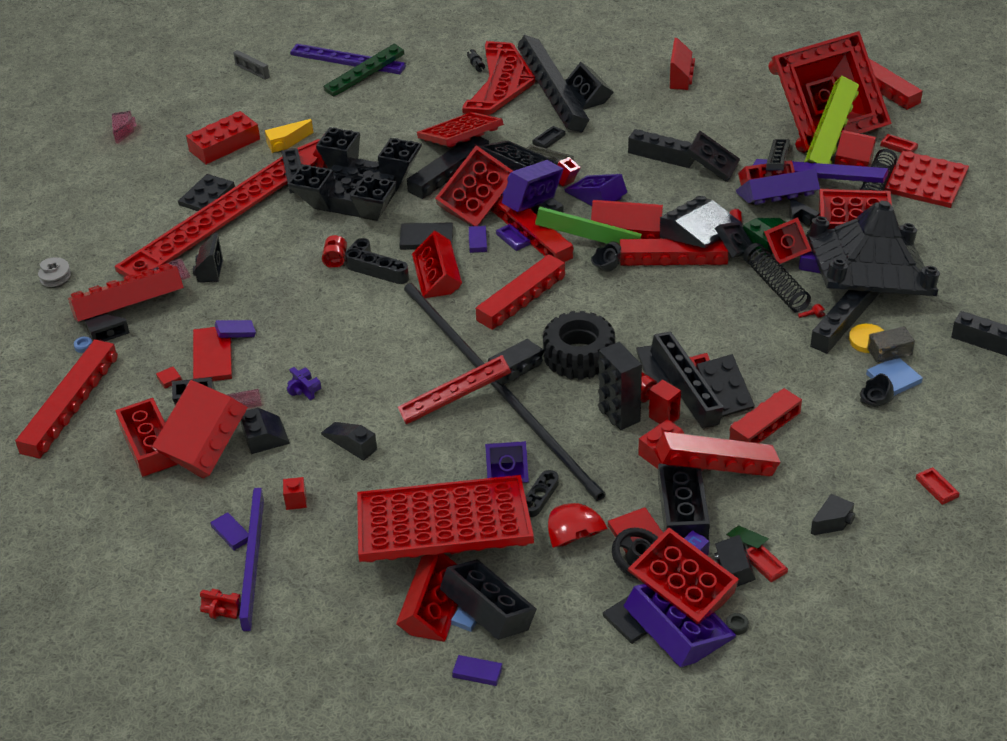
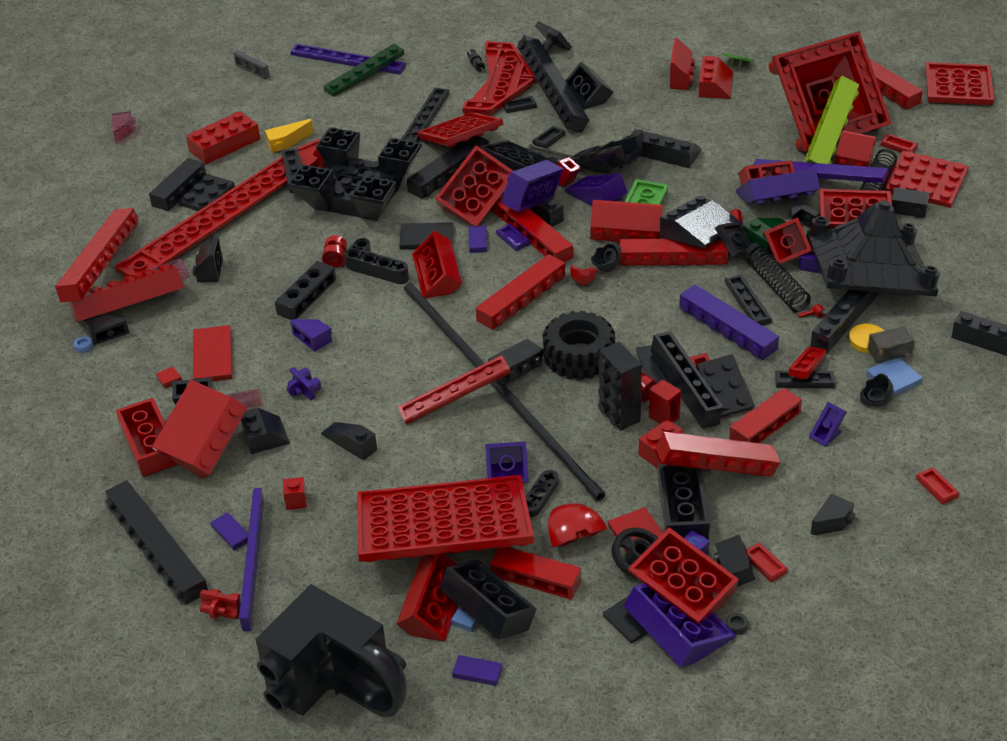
red brick [15,339,118,459] -> none
light grey piece [38,257,71,287] -> none
dark purple tile [215,320,256,338] -> none
bright green tile [535,207,642,245] -> none
black plate [686,131,740,182] -> none
dark green sticker [726,526,769,549] -> none
black tile [766,139,790,171] -> none
none -> red brick [55,208,139,303]
none -> black brick [105,480,208,605]
none -> black brick [149,158,206,211]
none -> black piece [255,584,407,717]
none -> black brick [275,261,336,320]
none -> dark purple slope [290,319,332,352]
none -> black tile [401,87,449,142]
none -> red brick [490,547,581,600]
none -> black tile [503,96,537,113]
none -> black tile [535,21,572,53]
none -> black wedge [570,132,644,174]
none -> red piece [570,265,598,286]
none -> bright green plate [625,179,668,205]
none -> dark purple brick [679,285,779,360]
none -> red slope [699,56,733,99]
none -> bright green piece [722,52,754,67]
none -> black tile [725,275,772,325]
none -> black tile [775,370,835,388]
none -> red plate [789,347,826,379]
none -> dark purple slope [809,402,847,446]
none -> black brick [892,188,930,218]
none -> red piece [925,62,994,105]

